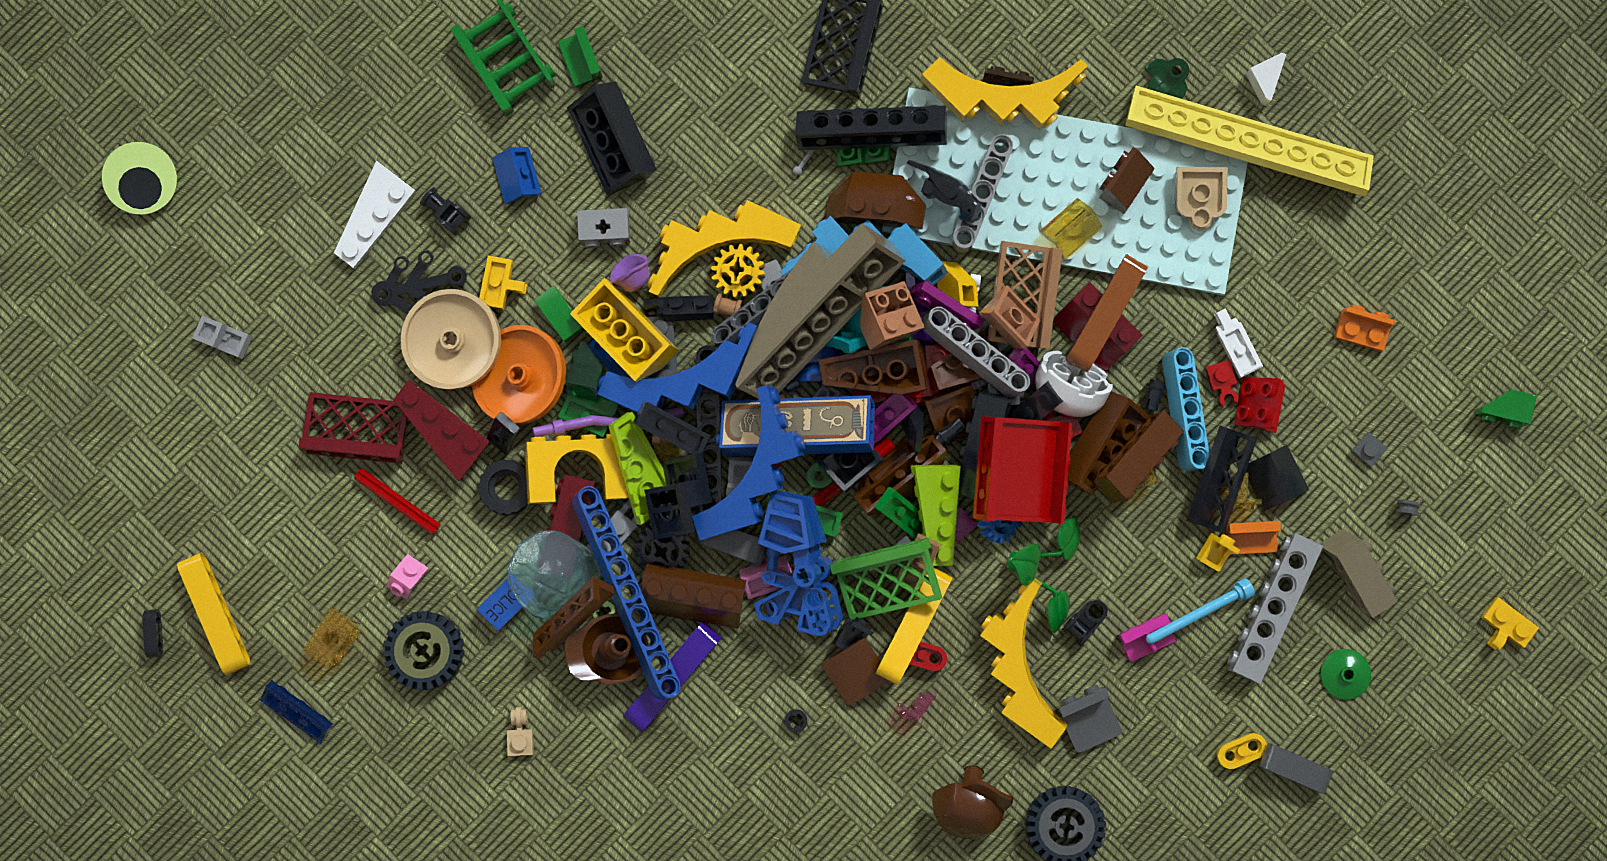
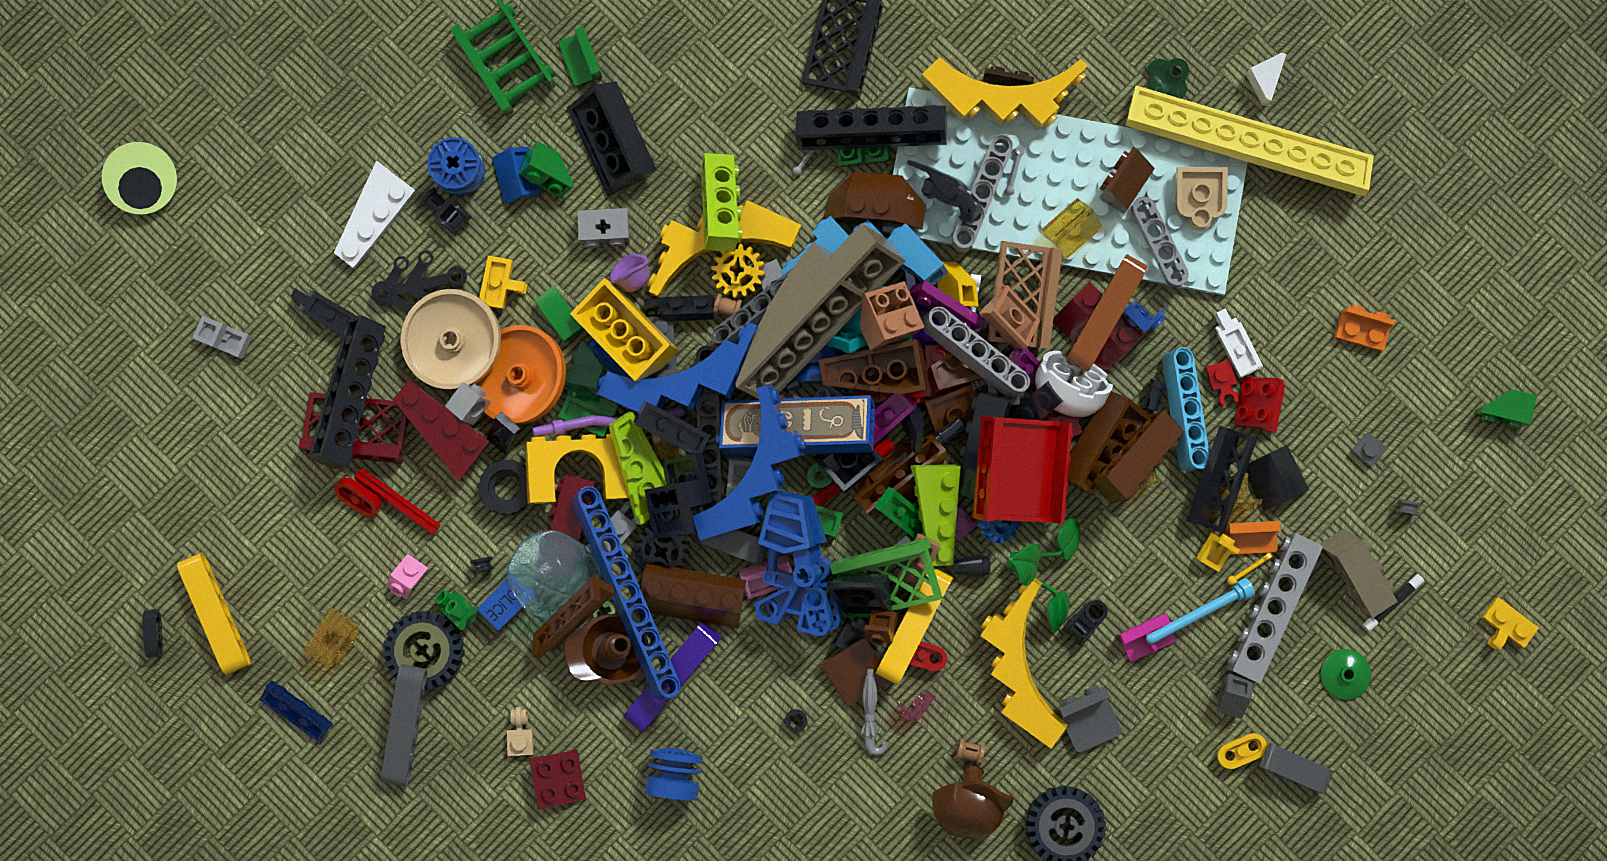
none -> black hinge [290,288,357,337]
none -> black brick [308,315,386,469]
none -> red plate [334,477,382,518]
none -> dark grey beam [381,664,427,787]
none -> blue wheel [427,137,486,197]
none -> green hips [435,589,478,630]
none -> light grey brick [445,382,491,425]
none -> black bush [470,557,495,573]
none -> green slope [518,141,574,198]
none -> dark red hinge [529,750,586,810]
none -> blue wheel [644,747,703,801]
none -> lime brick [701,153,742,252]
none -> black slope [826,574,892,614]
none -> light grey piece [860,669,889,756]
none -> reddish brown bracket [864,610,898,645]
none -> black cone [954,553,991,578]
none -> medium nougat bush [955,738,985,766]
none -> light grey hinge [1005,145,1025,196]
none -> blue bracket [1124,300,1166,332]
none -> light grey beam [1131,196,1189,287]
none -> dark grey brick [1217,674,1253,719]
none -> yellow hinge [1227,553,1273,586]
none -> bar [1362,574,1424,632]

